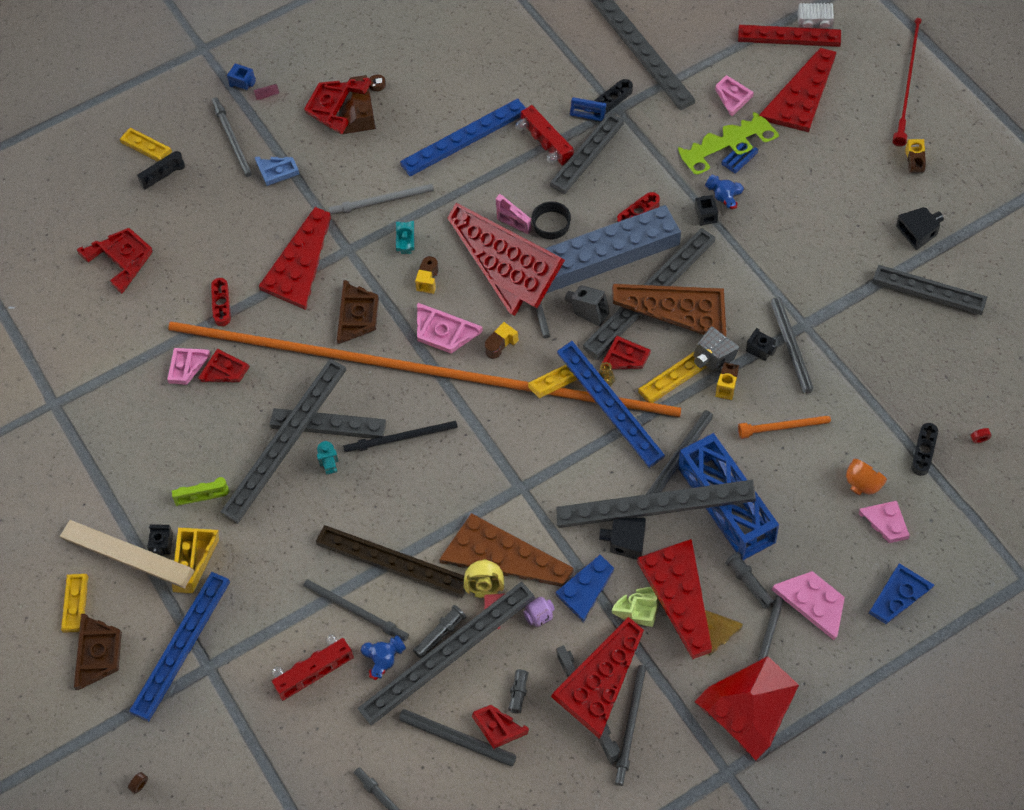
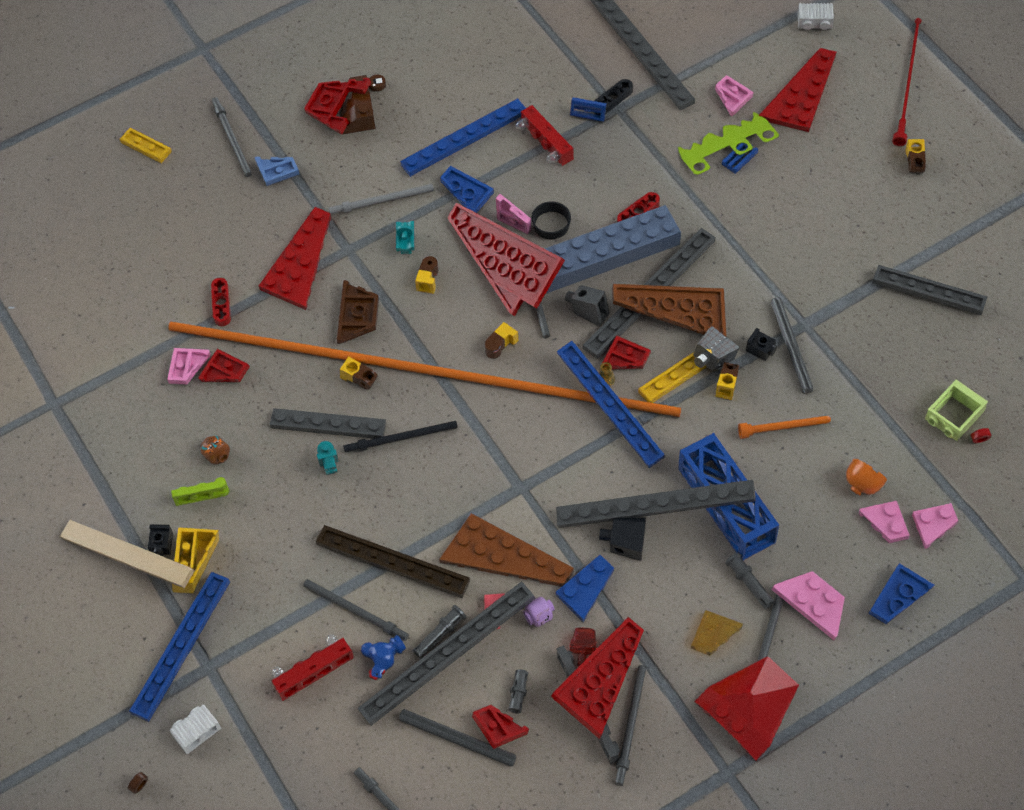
yellow tile [61,574,88,633] -> none
reddish brown wing [74,614,122,690] -> none
red wing [77,228,153,294] -> none
black plate [137,151,185,190] -> none
dark grey plate [220,359,346,524] -> none
blue brick [227,63,256,90] -> none
clear pink piece [253,84,279,100] -> none
bright pink wing [417,303,483,354] -> none
light yellow cylinder [464,560,504,598] -> none
yellow tile [528,365,578,398] -> none
dark grey plate [550,113,624,194] -> none
yellowish green brick [612,587,659,627] -> none
red wing [637,539,712,659] -> none
dark grey axle [646,410,713,494] -> none
black brick [695,195,718,226] -> none
blue animal [705,174,744,210] -> none
red plate [738,25,841,47] -> none
black torso [896,207,944,250] -> none
black beam [911,423,938,476] -> none
none -> white brick [169,705,221,754]
none -> dark orange head [201,436,230,465]
none -> leg [340,356,378,390]
none -> blue wing [440,166,494,213]
none -> clear red piece [570,627,597,667]
none -> bright pink wing [912,503,958,549]
none -> yellowish green window [925,380,988,441]

